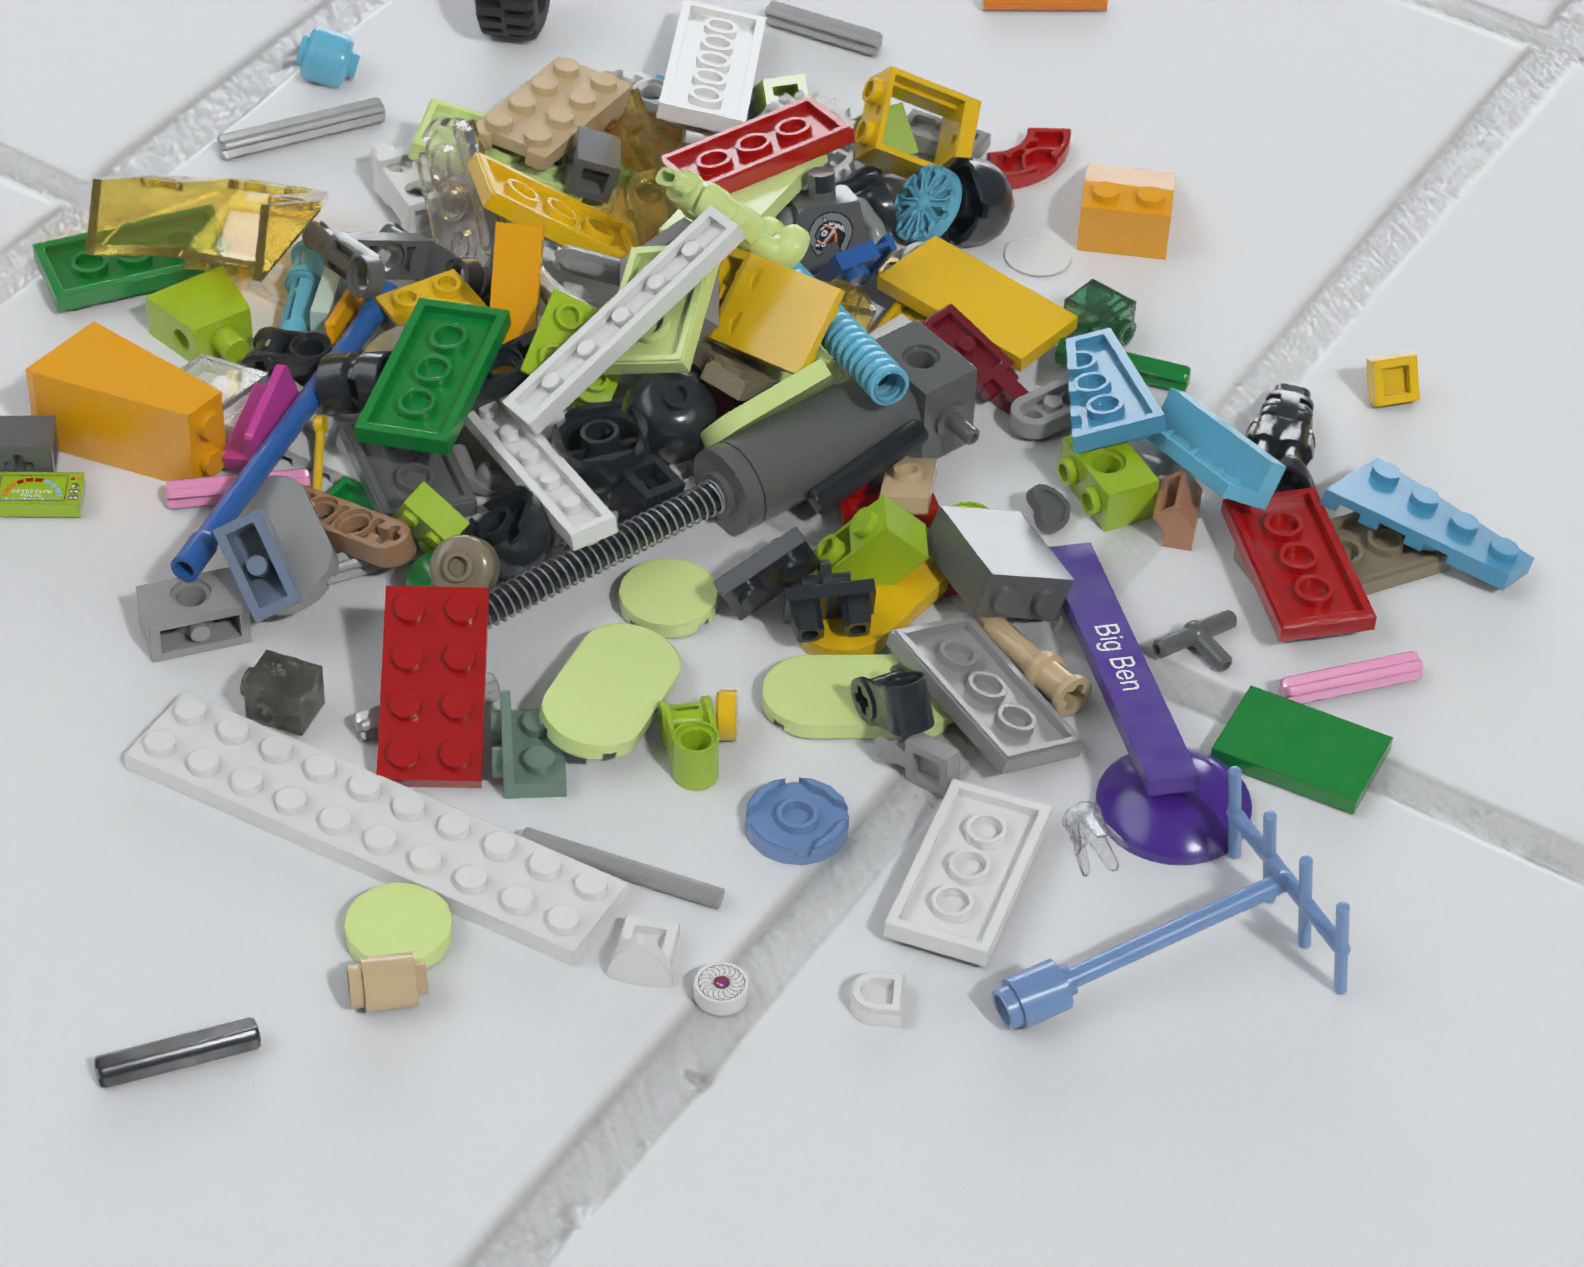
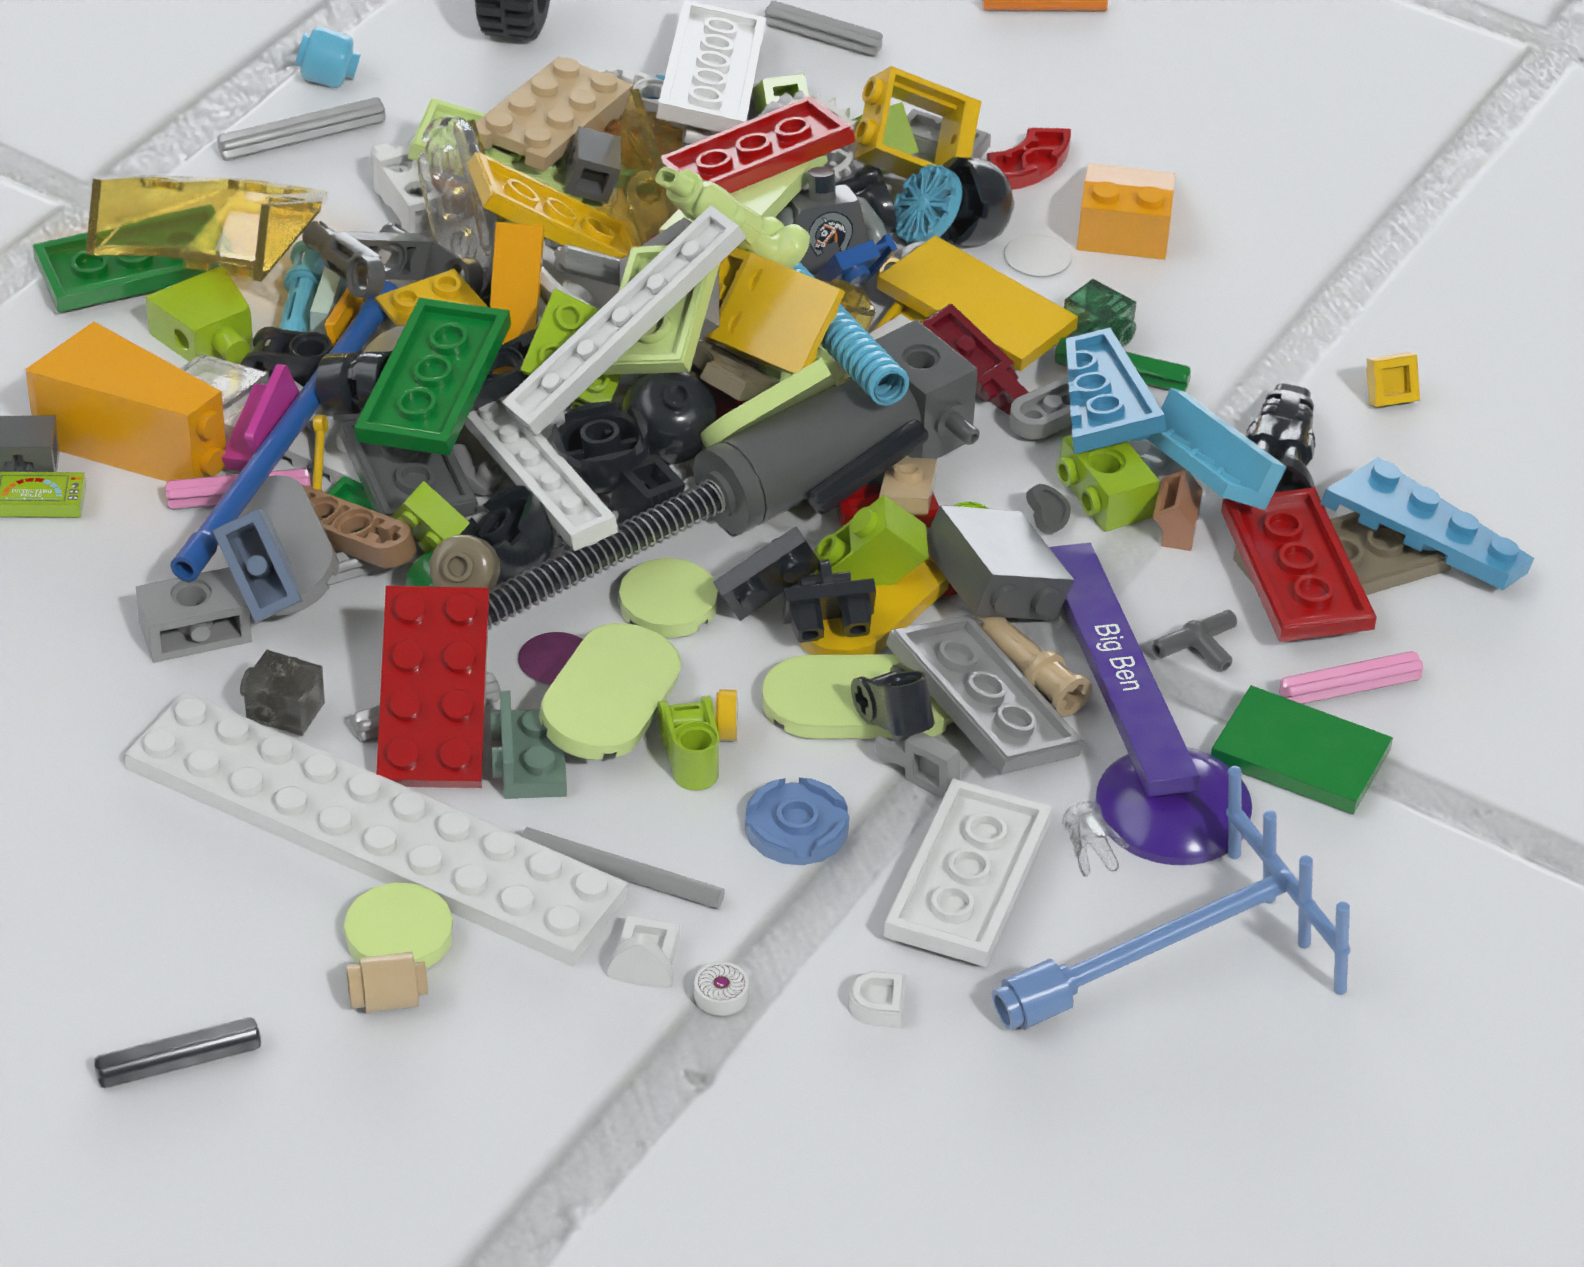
none -> flat silver sticker [518,632,583,684]

